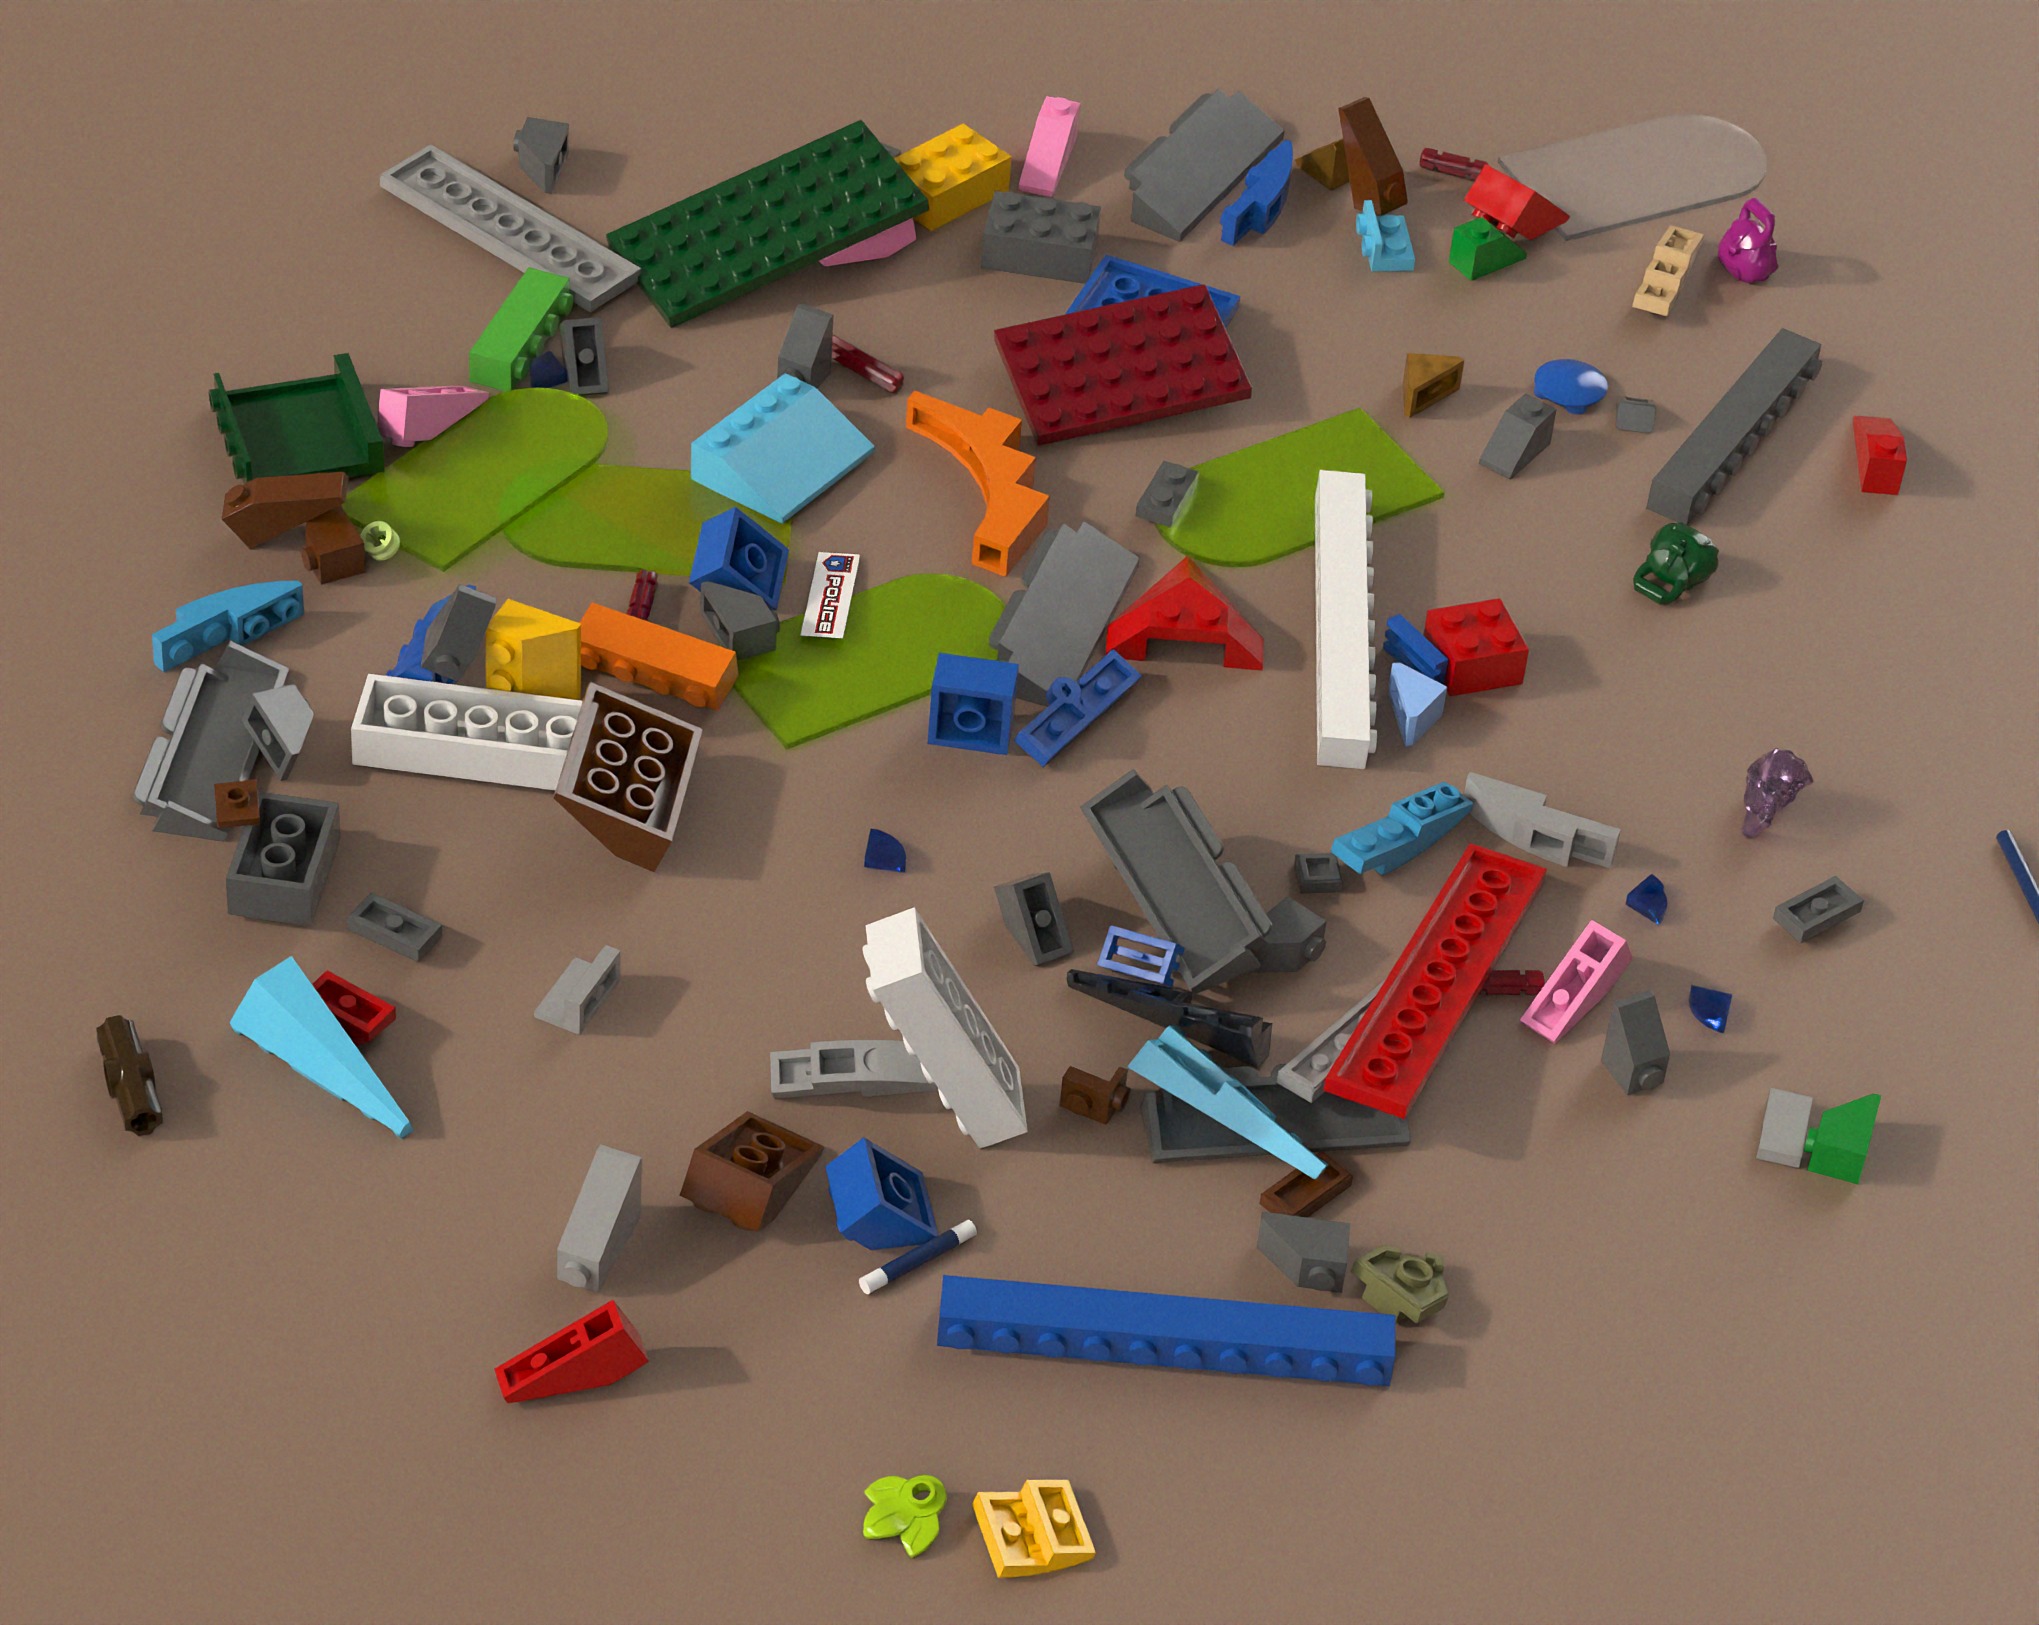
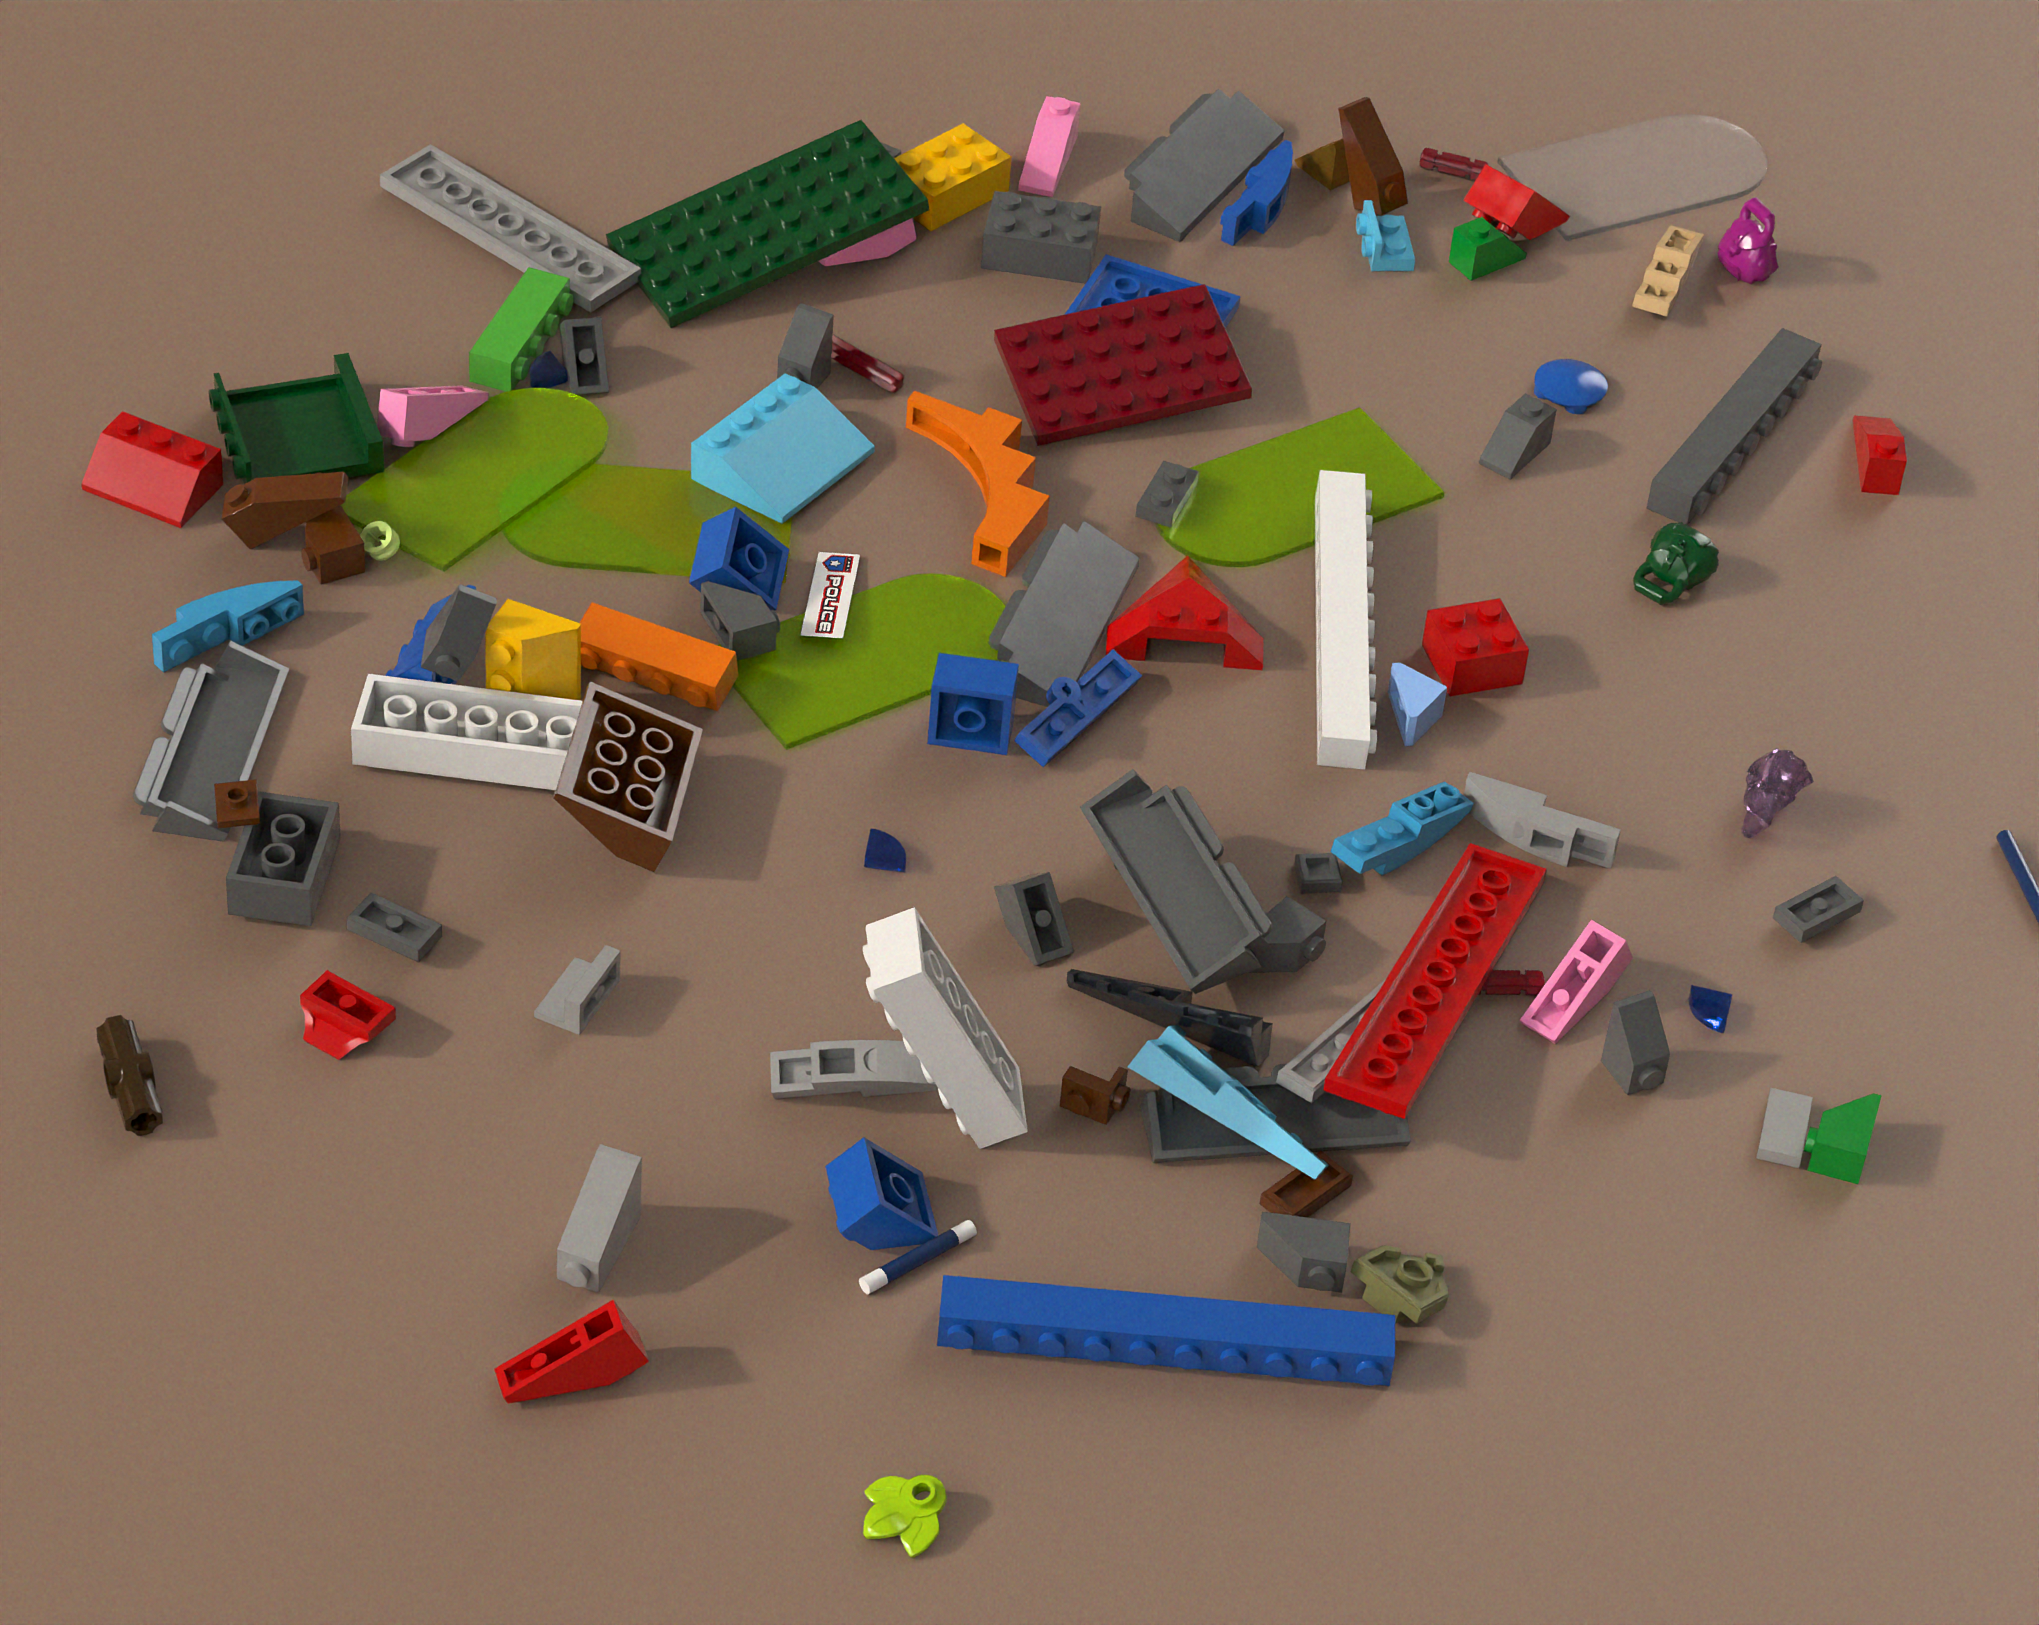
medium azure wedge [229,956,414,1139] -> none
slope [241,684,314,781] -> none
dark grey slope [513,117,569,194] -> none
dark red axle [626,569,658,621] -> none
reddish brown slope [679,1111,824,1232] -> none
yellow slope [972,1480,1096,1578] -> none
tile [1097,925,1185,988] -> none
blue tile [1383,614,1448,685] -> none
pearl gold slope [1403,353,1465,418] -> none
dark grey slope [1616,396,1656,433] -> none
clear blue tile [1625,874,1668,925] -> none
none -> slope [81,411,223,528]

